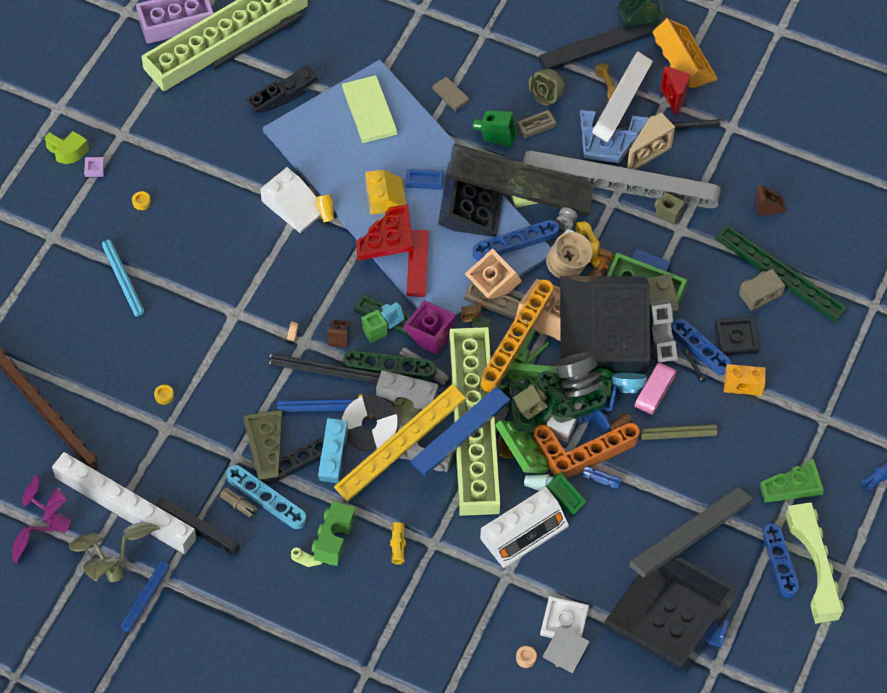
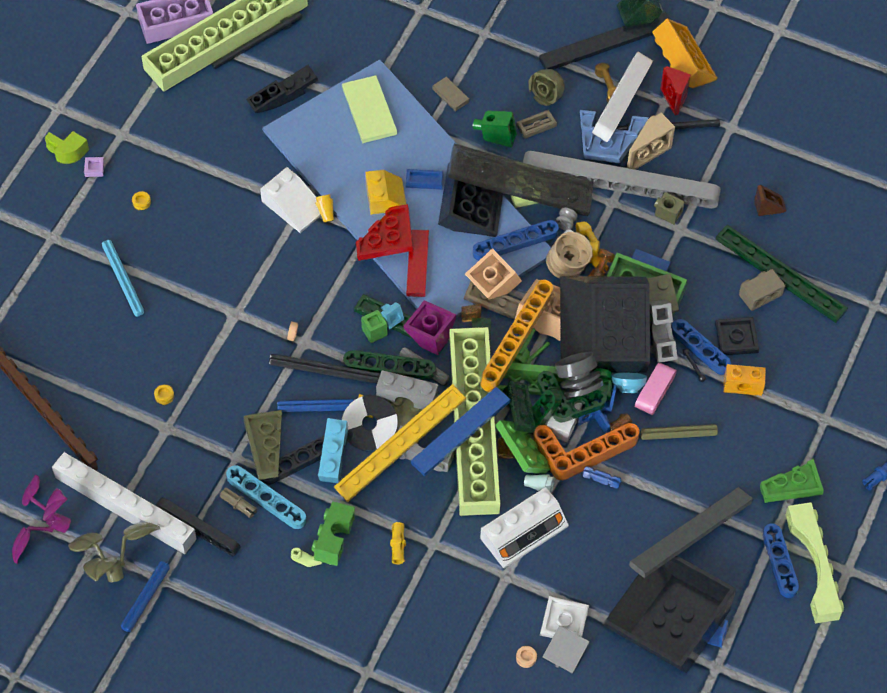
reddish brown slope [327,320,351,348] -> none
olive brick [513,385,548,419] -> none
green tile [545,472,586,515] -> none

